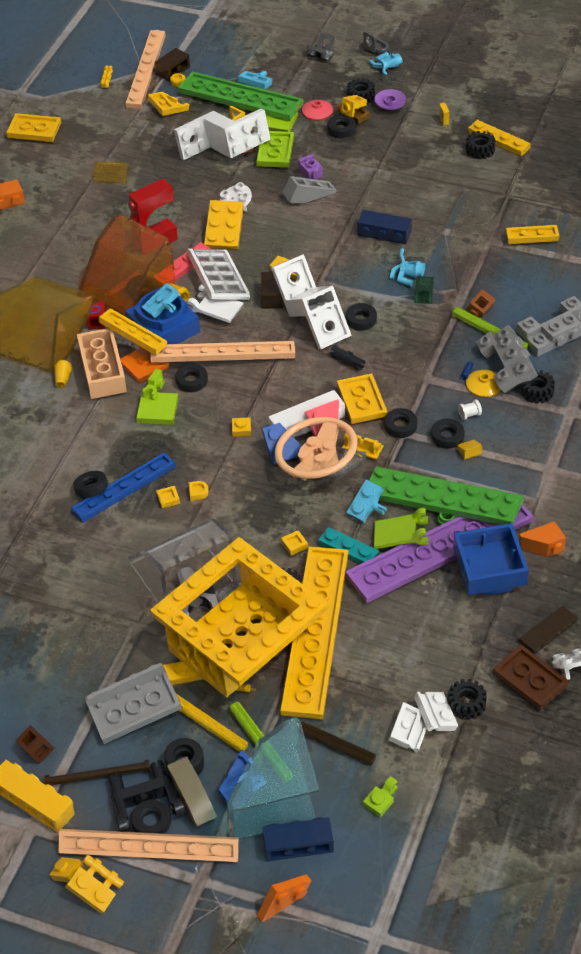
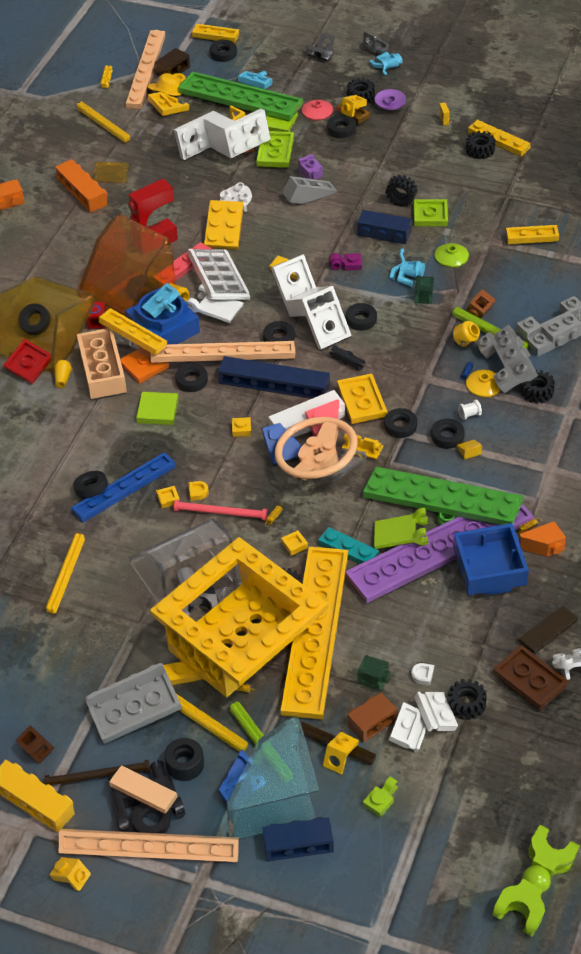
yellow plate [6,113,62,142] -> none
yellow plate [65,854,124,914] -> none
lime plate [142,369,165,400] -> none
dark tan slope [166,757,217,827] -> none
orange wing [257,874,312,922] -> none
dark brown brick [261,272,283,309] -> none
medium azure plate [346,480,387,523] -> none
none -> red tile [3,338,54,385]
none -> black tyre [19,303,51,335]
none -> yellow axle [46,533,85,614]
none -> orange brick [55,159,108,213]
none -> yellow axle [77,101,130,143]
none -> light nougat tile [109,765,178,814]
none -> yellow piece [147,73,182,96]
none -> coral bar [174,500,267,521]
none -> yellow plate [192,23,239,43]
none -> black tyre [210,40,237,62]
none -> dark blue brick [218,356,330,399]
none -> black tyre [263,321,295,342]
none -> yellow piece [265,503,283,527]
none -> yellow bracket [323,732,359,774]
none -> magenta plate [329,253,362,271]
none -> dark orange brick [347,693,397,743]
none -> clear green brick [358,655,391,690]
none -> black tyre [385,175,418,207]
none -> white tile [411,663,434,686]
none -> lime tile [414,199,448,226]
none -> lime dish [434,243,469,267]
none -> yellow head [453,321,480,347]
none -> lime piece [492,825,580,937]
none -> yellow piece [516,518,542,534]

